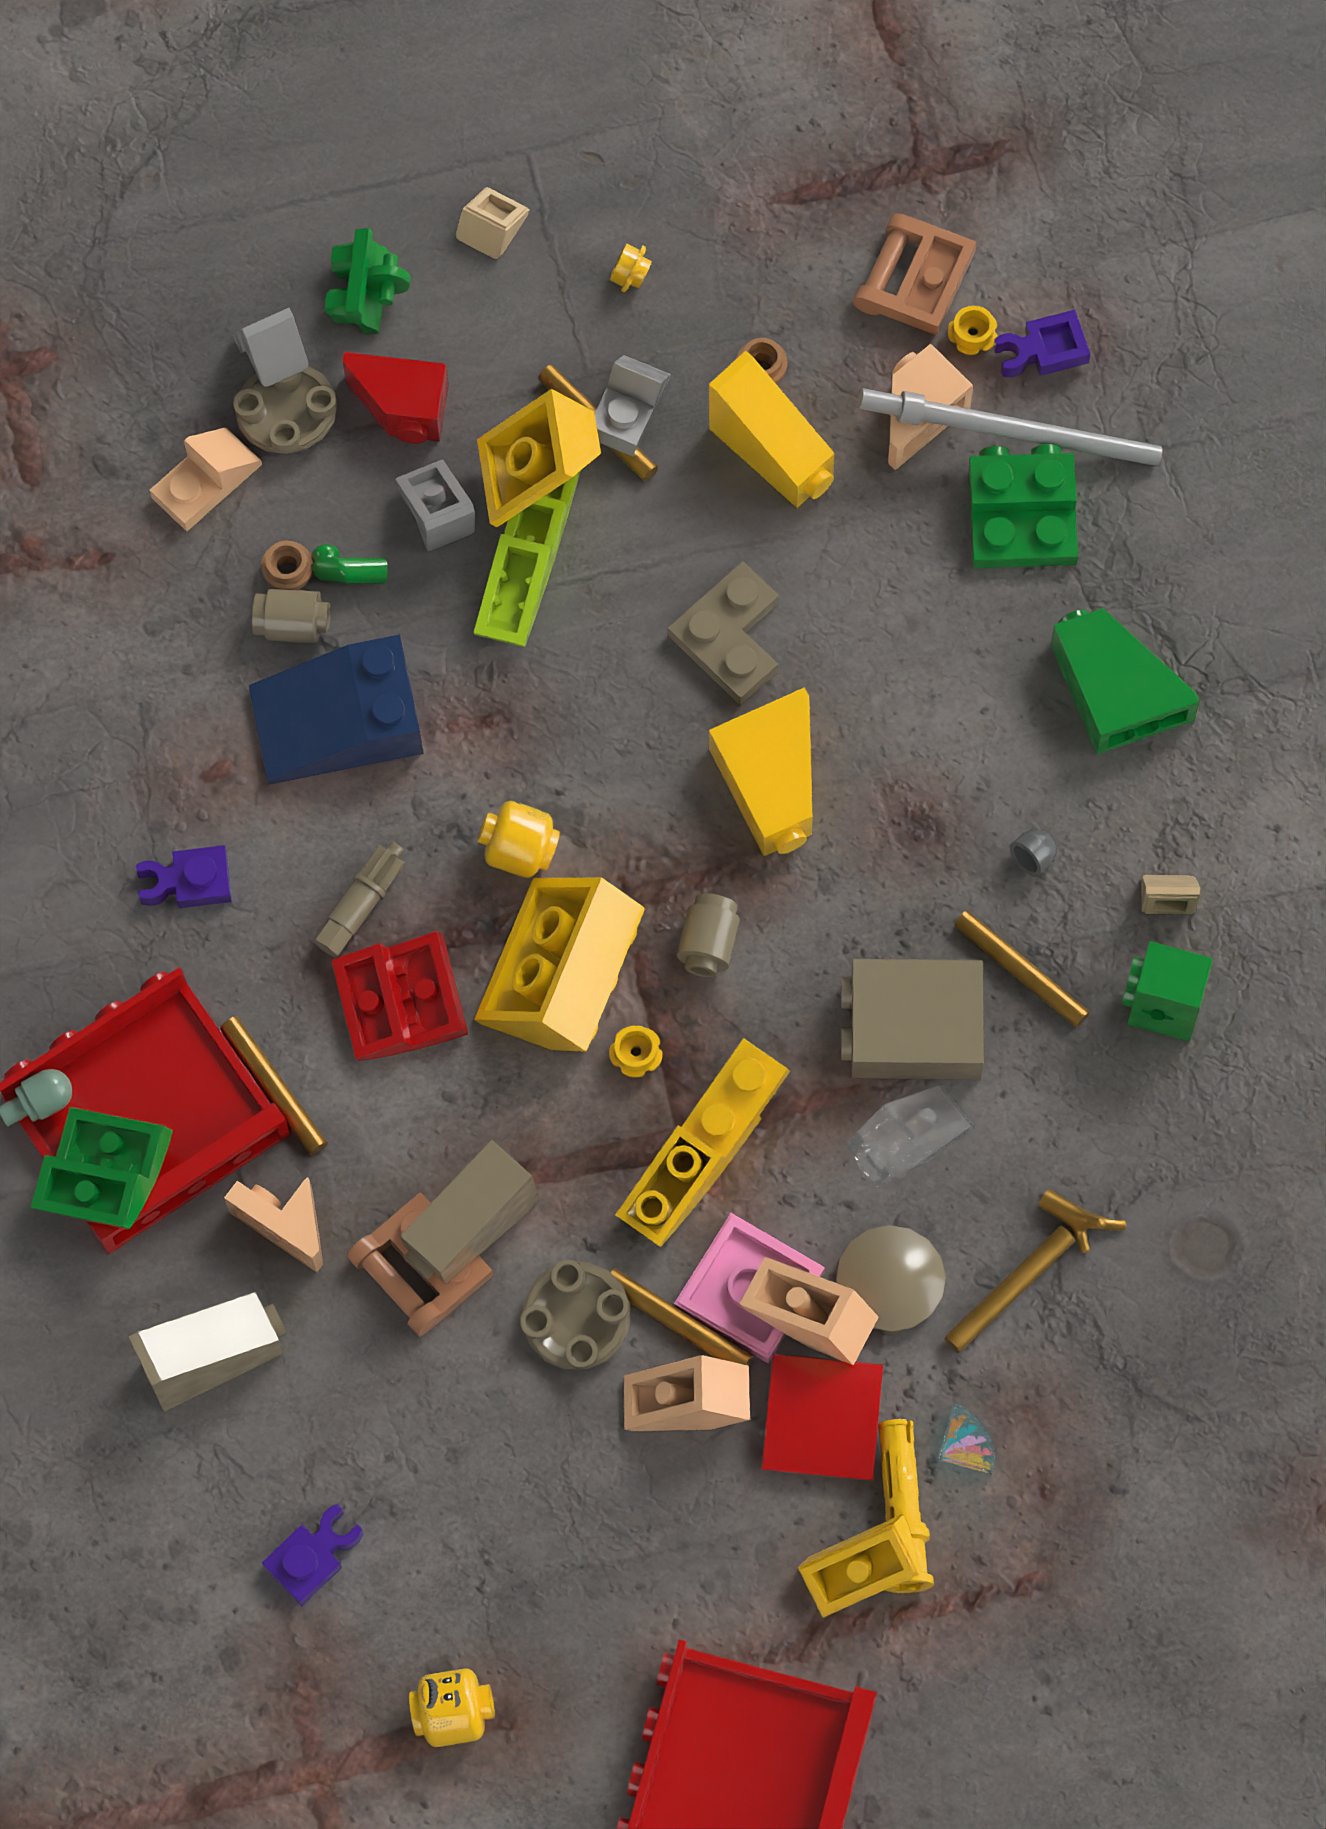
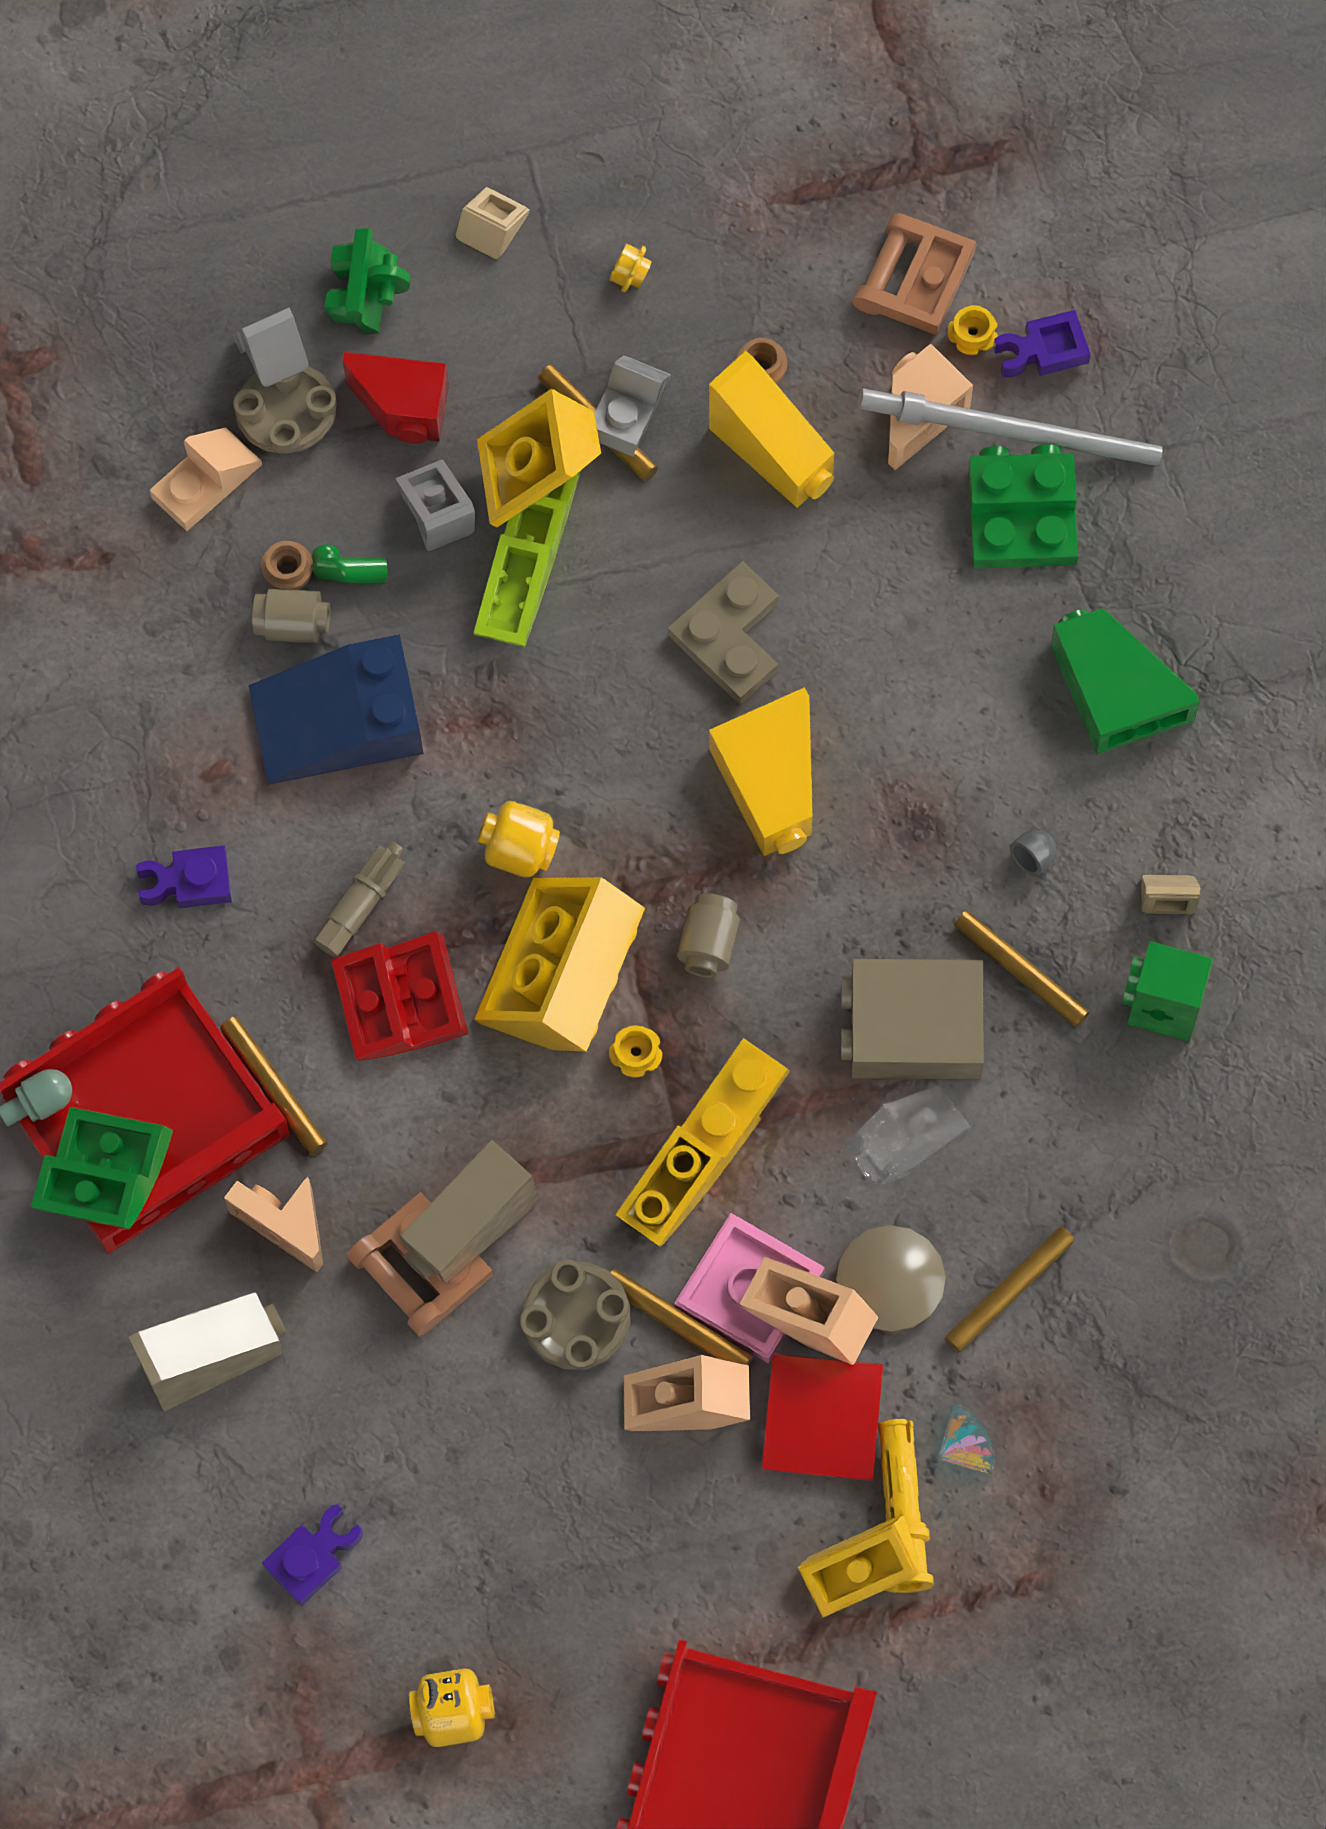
pearl gold bar [1038,1189,1127,1253] -> none

